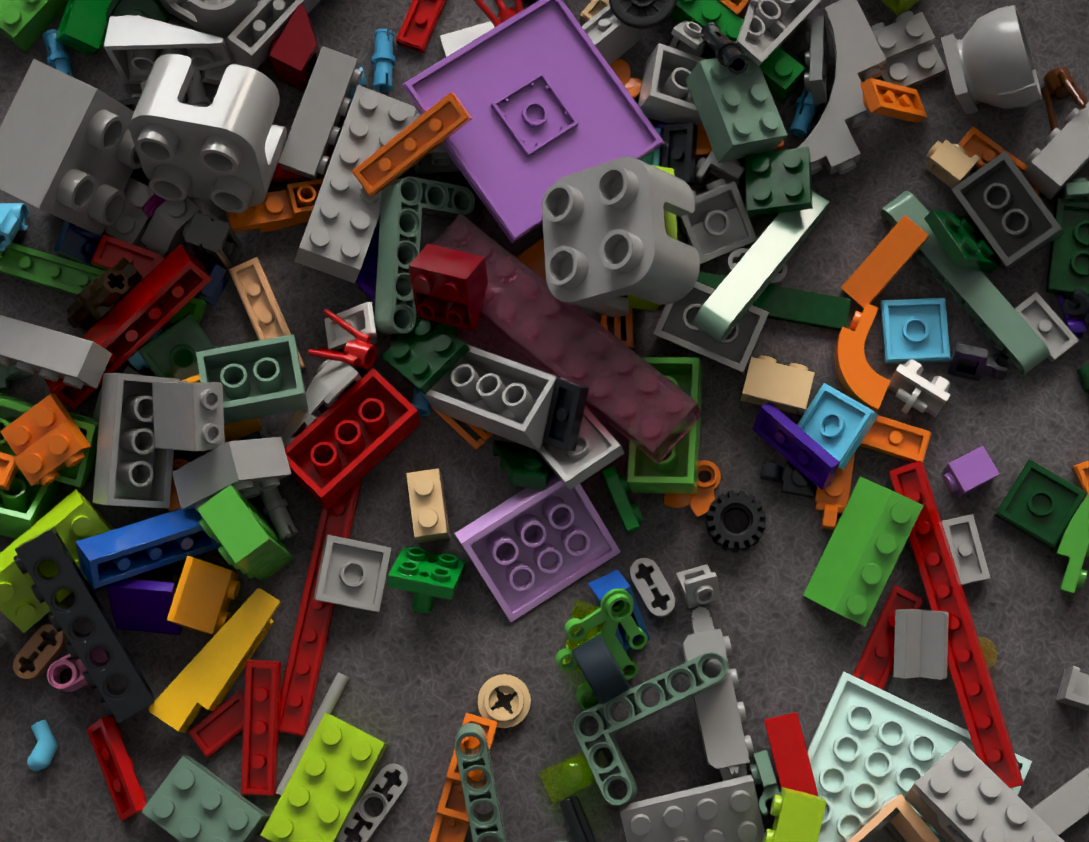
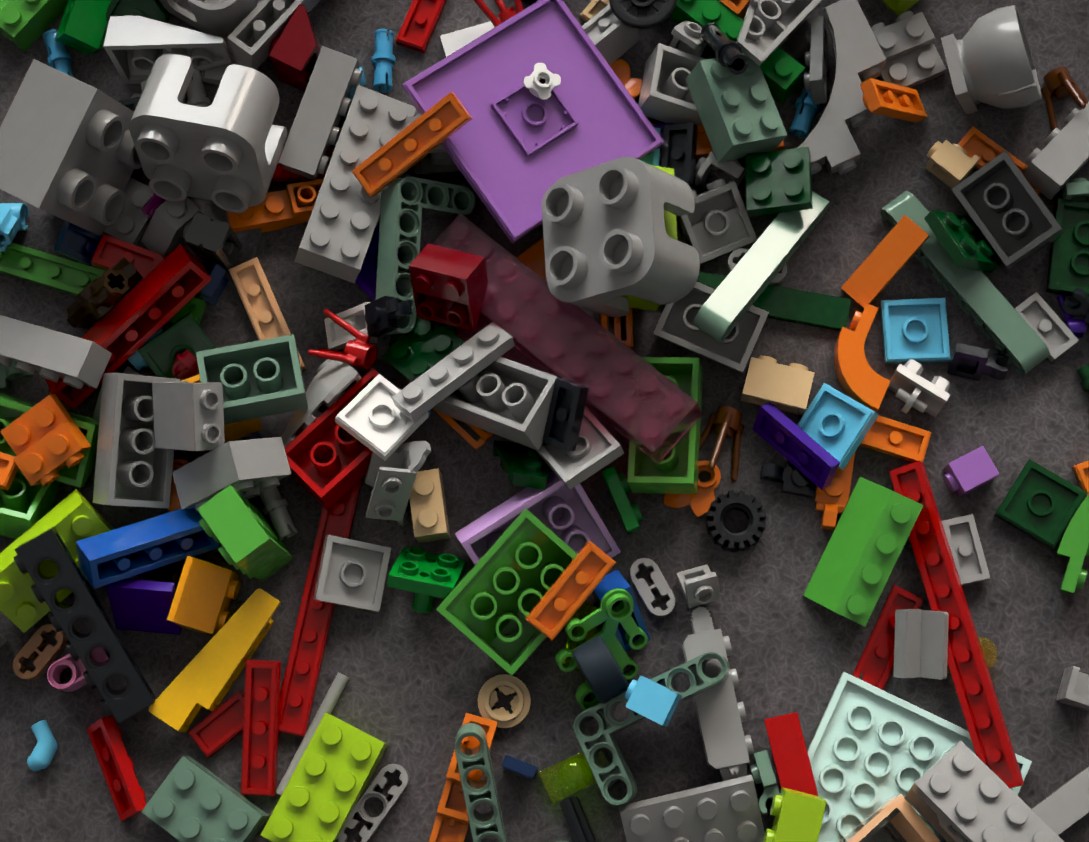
none -> dark red plate [172,349,199,381]
none -> white tile [335,374,429,461]
none -> black plate [365,296,412,337]
none -> light grey piece [365,441,431,526]
none -> light grey plate [391,322,515,422]
none -> bright green slope [436,508,577,676]
none -> dark blue tile [501,755,539,780]
none -> white plate [523,63,561,100]
none -> orange tile [525,540,616,641]
none -> medium azure brick [624,675,682,727]
none -> reddish brown plant [699,406,744,482]

